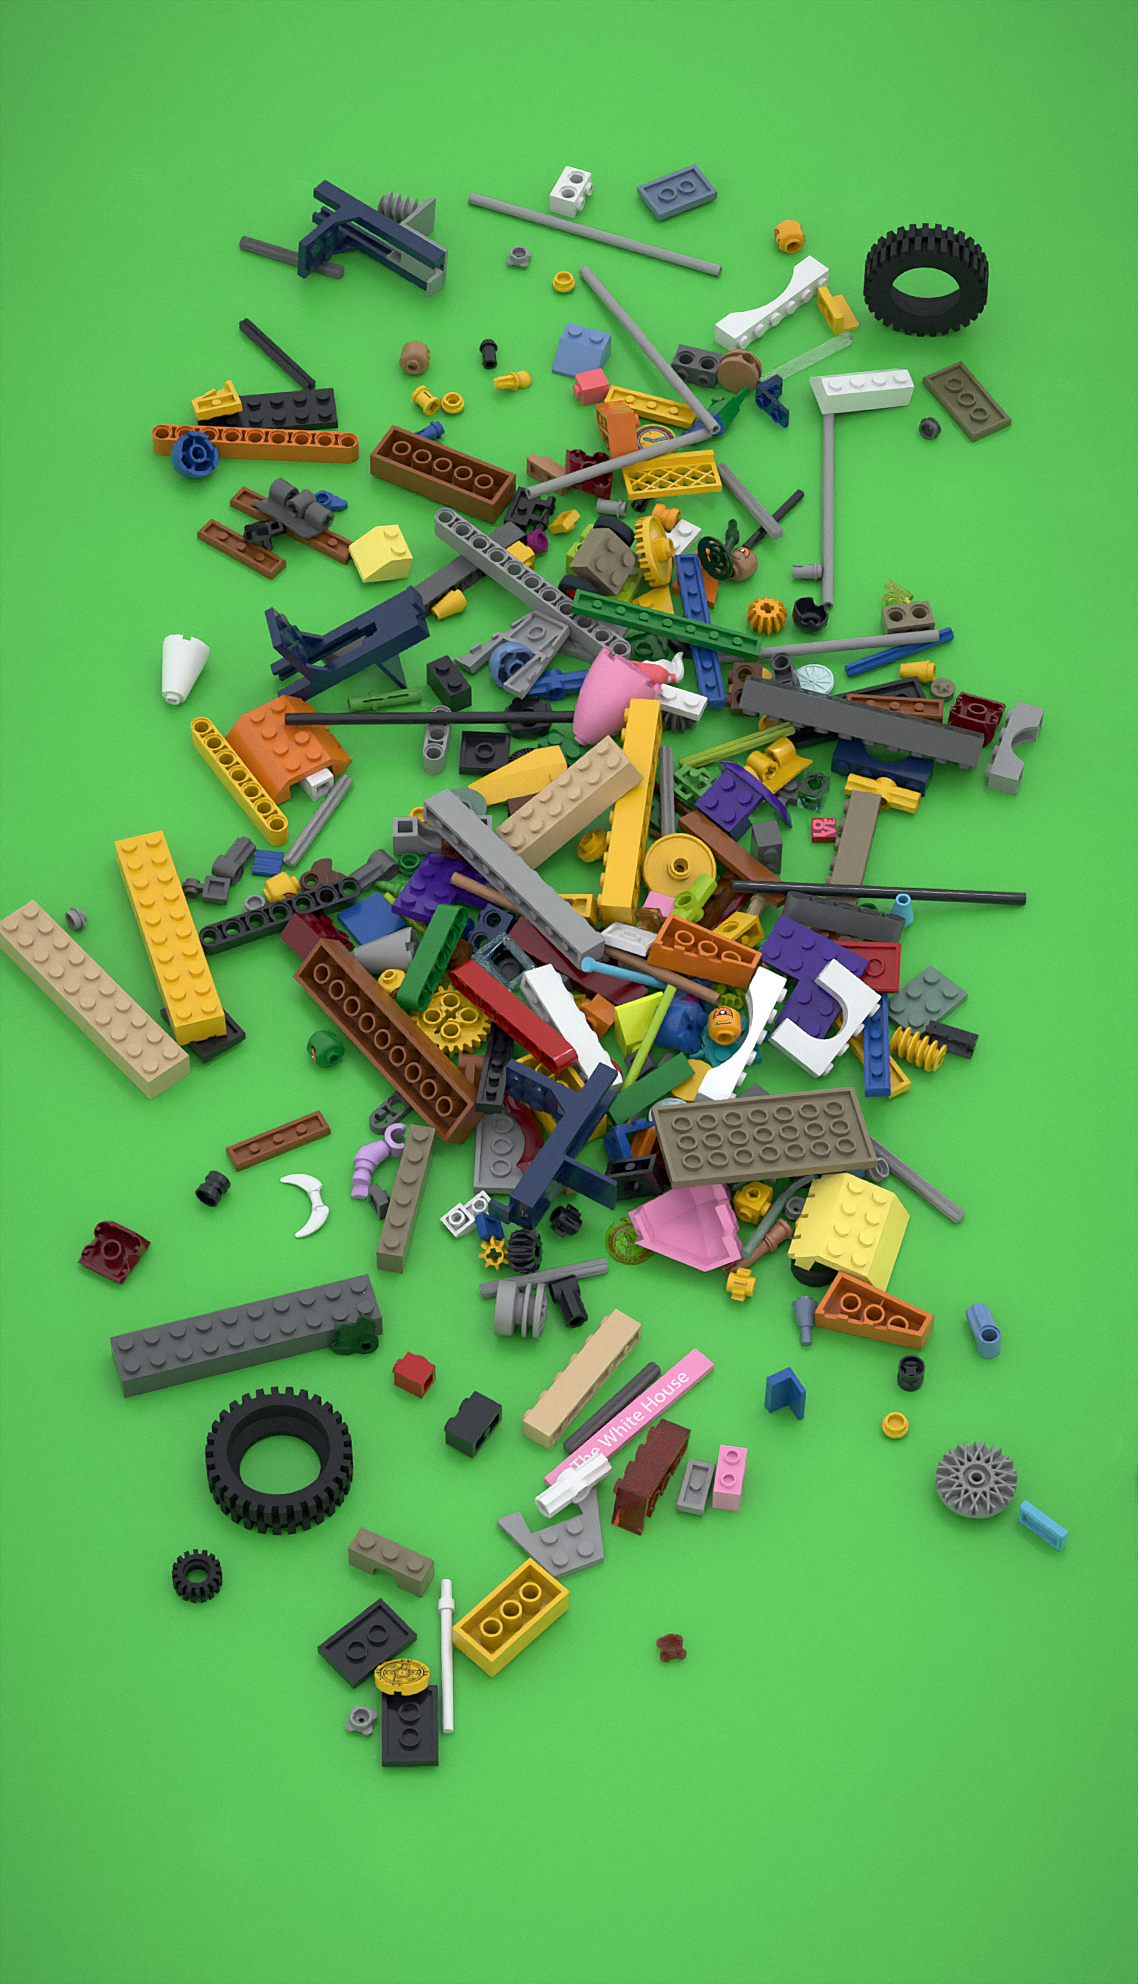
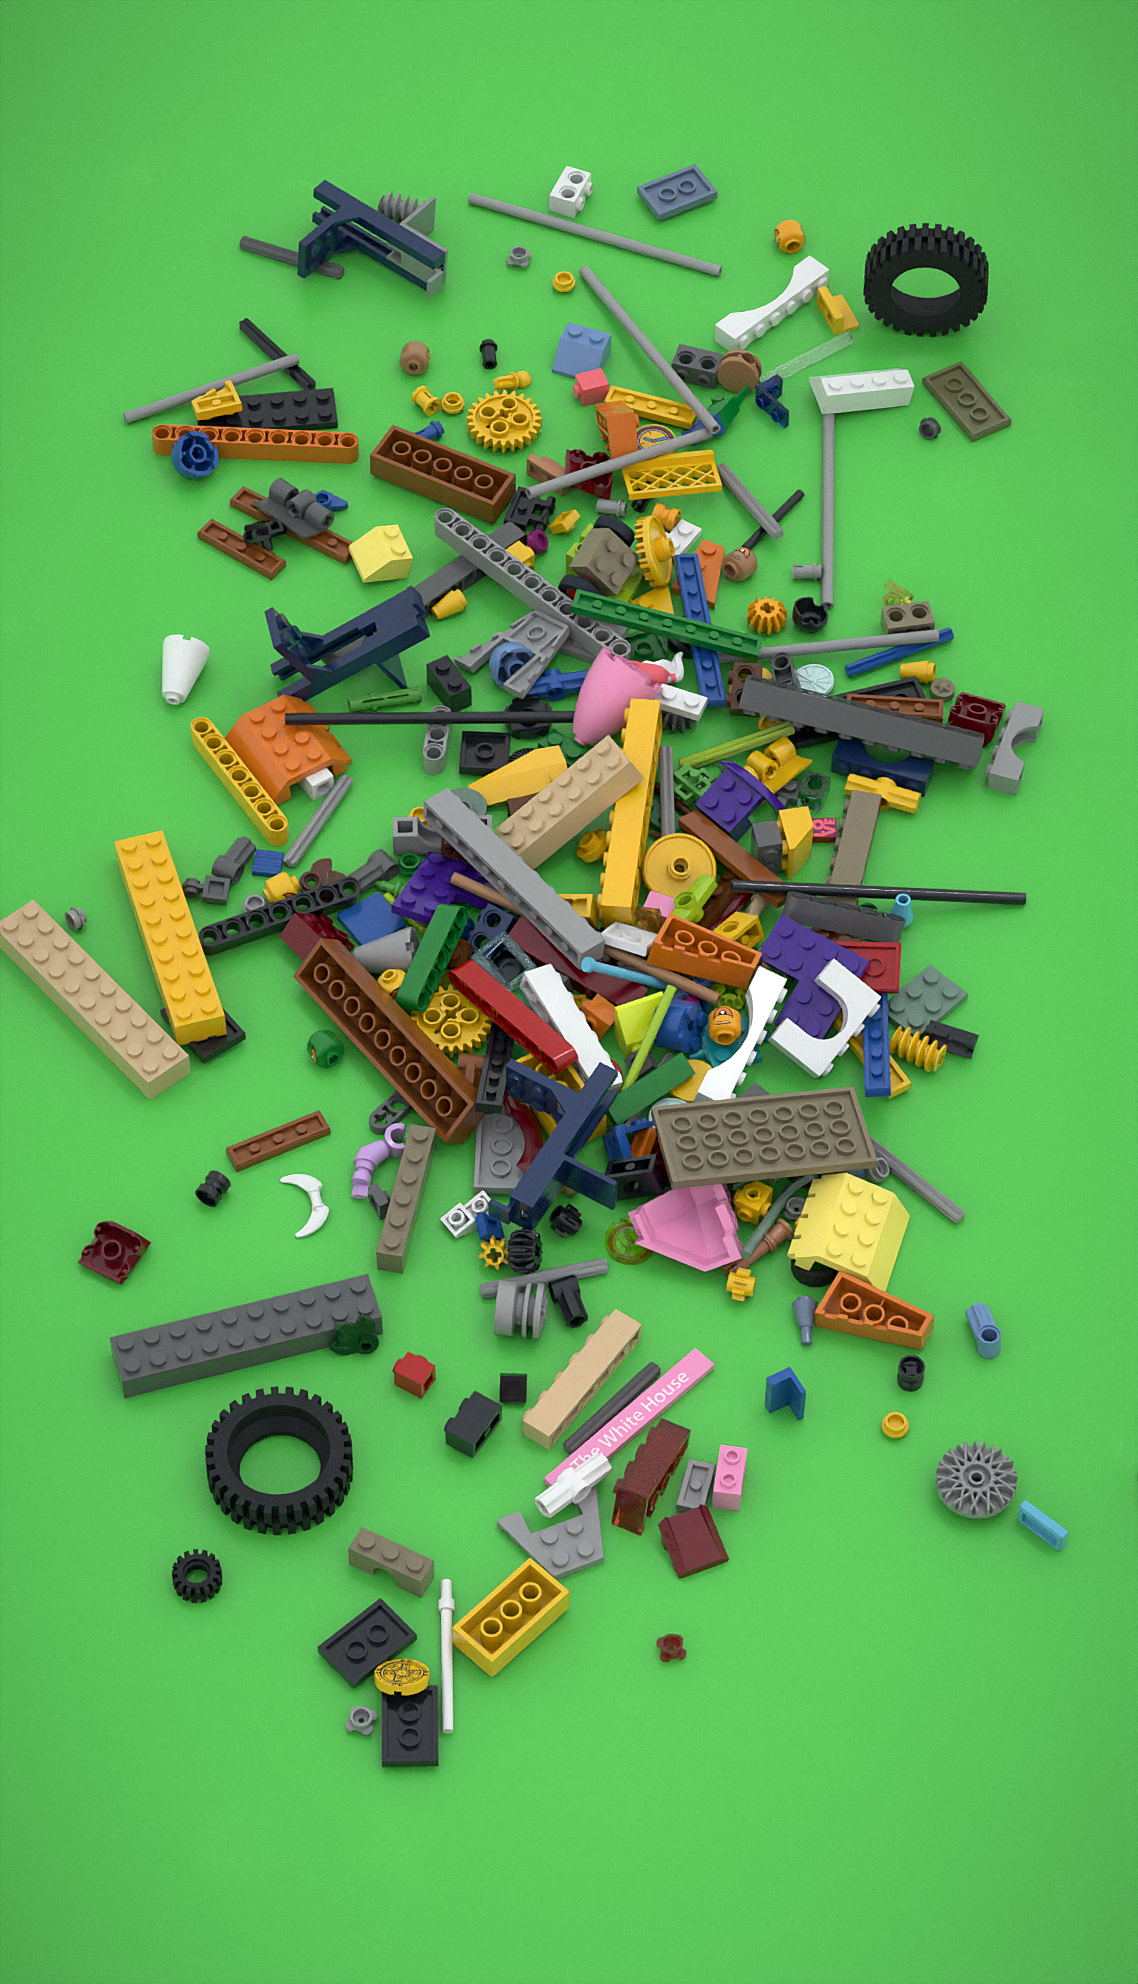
dark green dish [697,519,739,580] -> none
none -> light grey piece [123,353,300,424]
none -> yellow gear [467,390,542,453]
none -> black plate [499,1373,527,1402]
none -> dark red slope [658,1504,729,1579]
none -> yellow slope [777,806,813,879]

